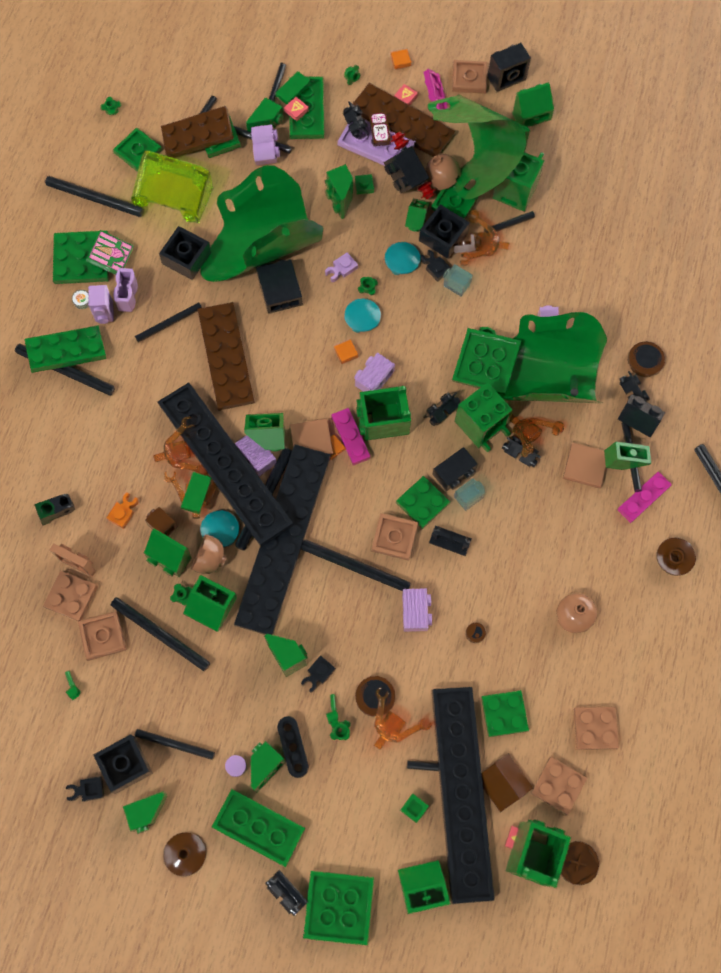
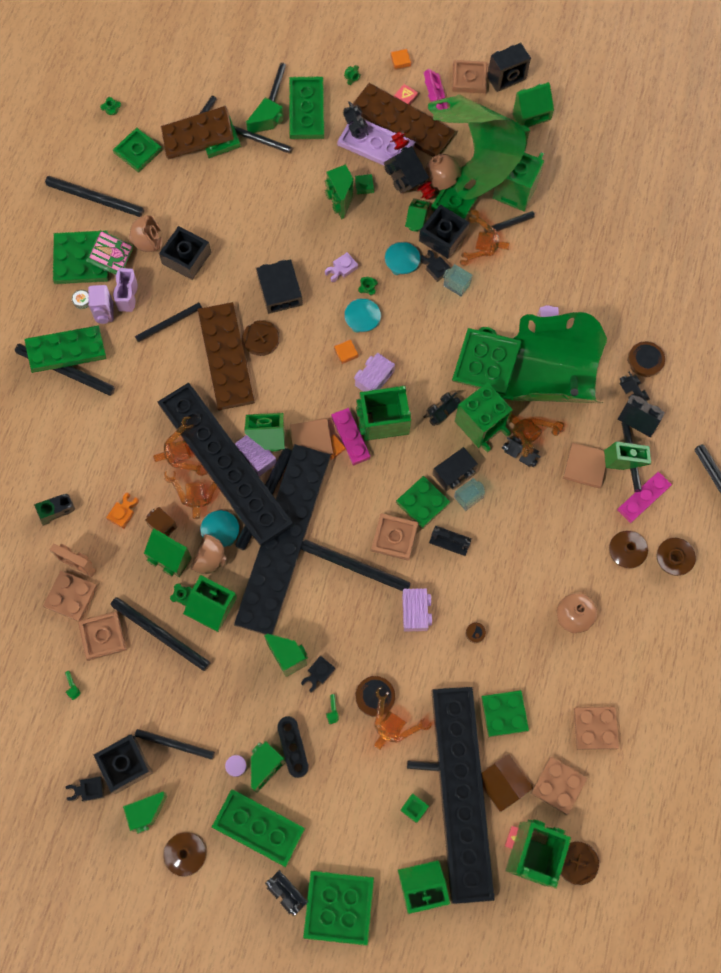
clear neon green windscreen [131,151,213,223] -> none
green tile [181,472,212,514] -> none
green piece [201,165,323,282] -> none
lavender brick [251,125,280,165] -> none
green tile [275,71,311,105] -> none
coral tile [284,97,309,121] -> none
green plate [330,720,351,740] -> none
tile [369,112,391,146] -> none
reddish brown bracket [454,233,482,253] -> none
none -> nougat cylinder [129,215,162,252]
none -> reddish brown tile [243,320,279,356]
none -> reddish brown dish [609,531,648,568]

